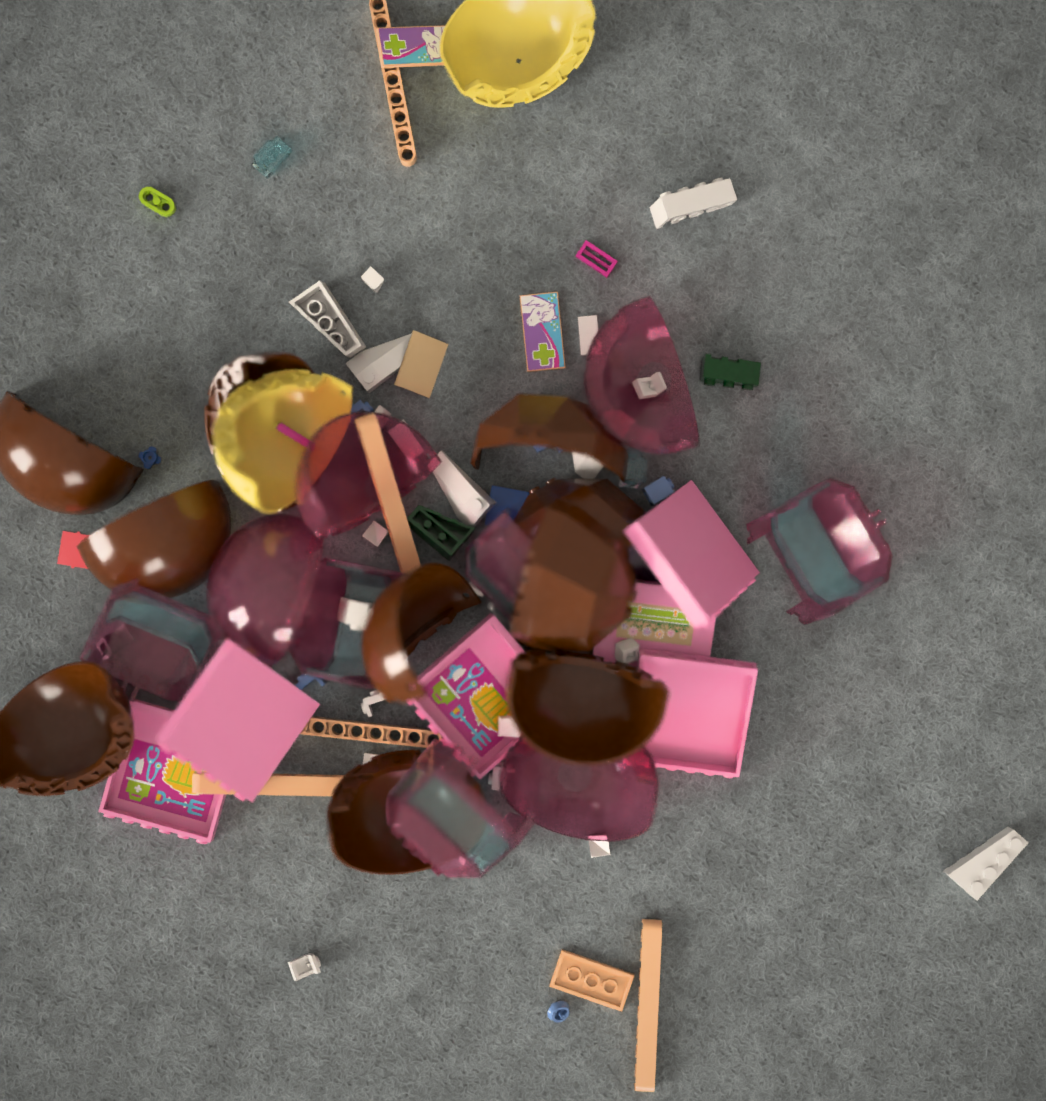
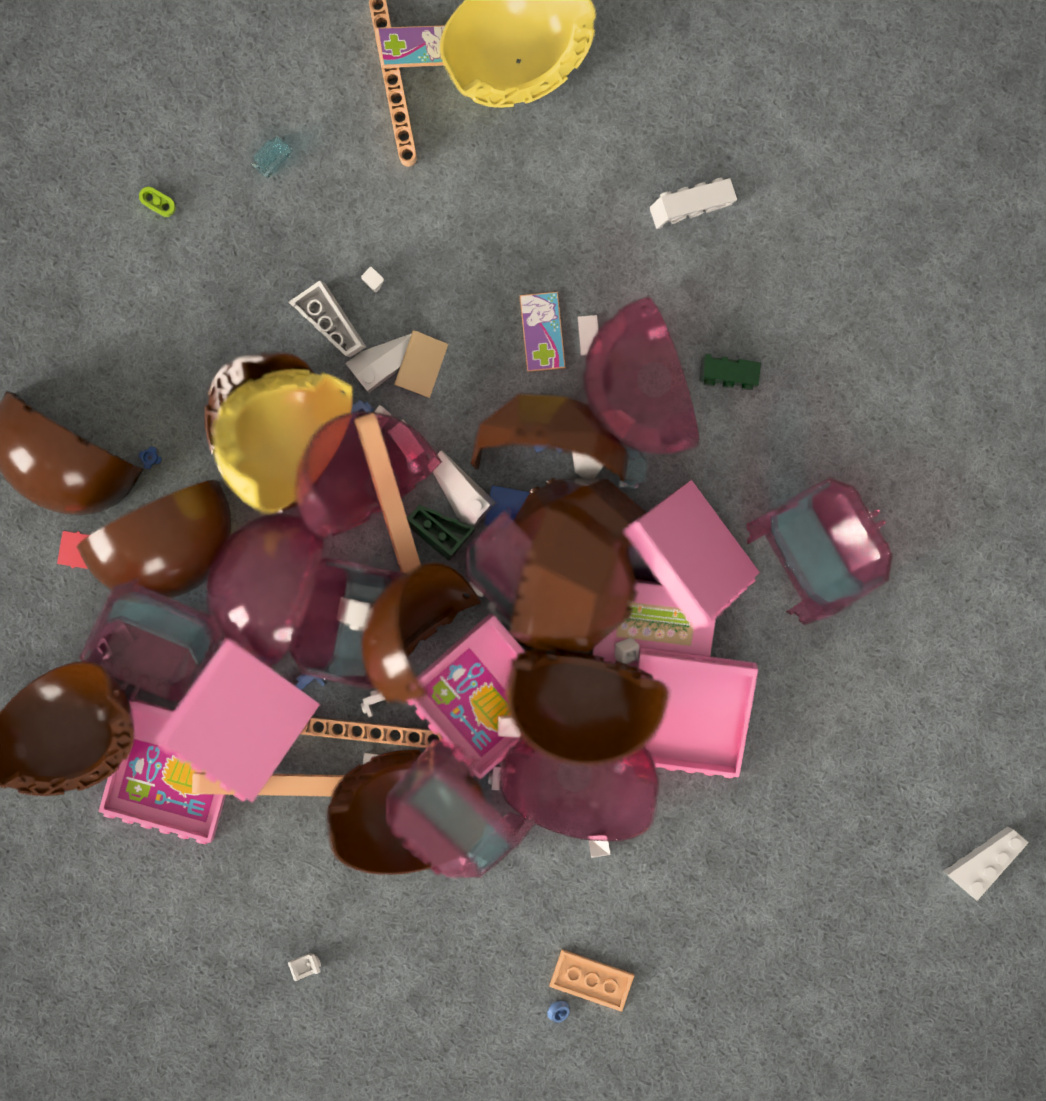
dark pink tile [275,422,313,449] -> none
white slope [362,521,389,547] -> none
dark pink tile [575,240,618,278] -> none
white bracket [632,372,667,399] -> none
light nougat beam [634,919,662,1092] -> none
medium blue brick [642,476,675,506] -> none

